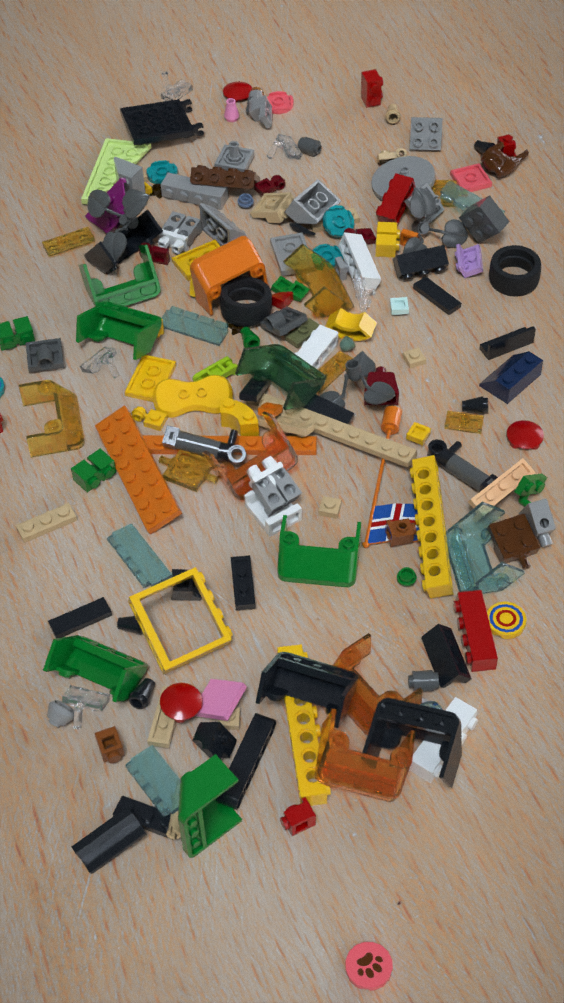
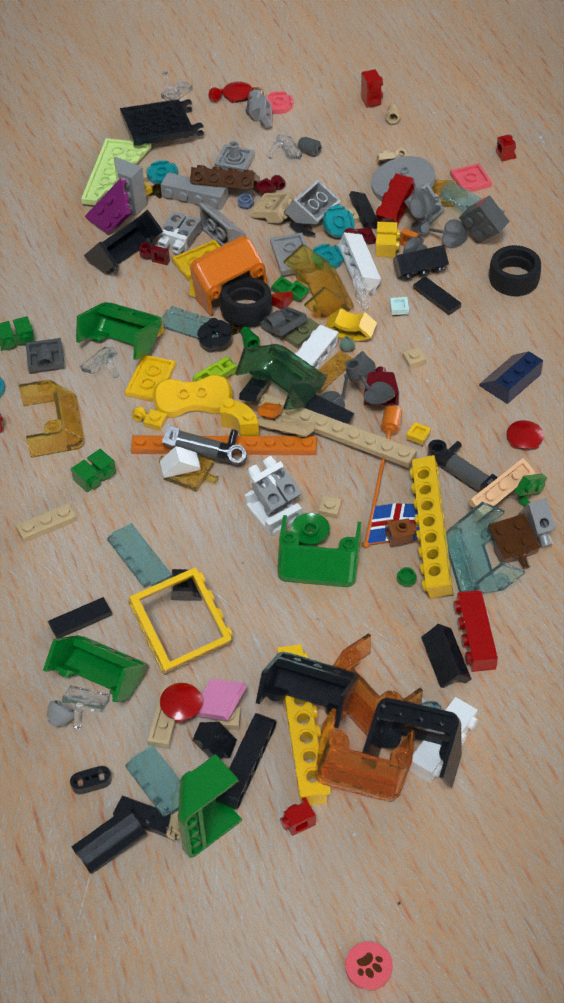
clear yellow plate [42,227,95,257] -> none
green windscreen [78,245,161,306] -> none
dark grey plant [87,189,150,261] -> none
orange plate [95,405,182,534] -> none
dark orange brick [95,726,125,763] -> none
black cone [117,616,143,635] -> none
black cone [129,678,155,709] -> none
clear orange windscreen [202,411,298,500] -> none
bright pink cone [224,98,239,122] -> none
black plate [231,555,256,610] -> none
light grey plate [335,256,349,281] -> none
dark grey brick [408,670,439,692] -> none
light grey plate [410,117,443,150] -> none
clear yellow plate [445,411,484,434] -> none
lavender bracket [455,243,483,278] -> none
black cone [462,396,489,414] -> none
black cone [474,140,495,154] -> none
black panel [479,326,536,360] -> none
reddish brown hair [480,142,529,178] -> none
yellow tile [487,601,527,639] -> none
none -> black beam [70,766,112,795]
none -> white slope [160,446,201,478]
none -> black plate [197,318,232,352]
none -> red piece [208,87,224,102]
none -> green dish [291,513,330,545]
none -> black tile [349,191,379,228]

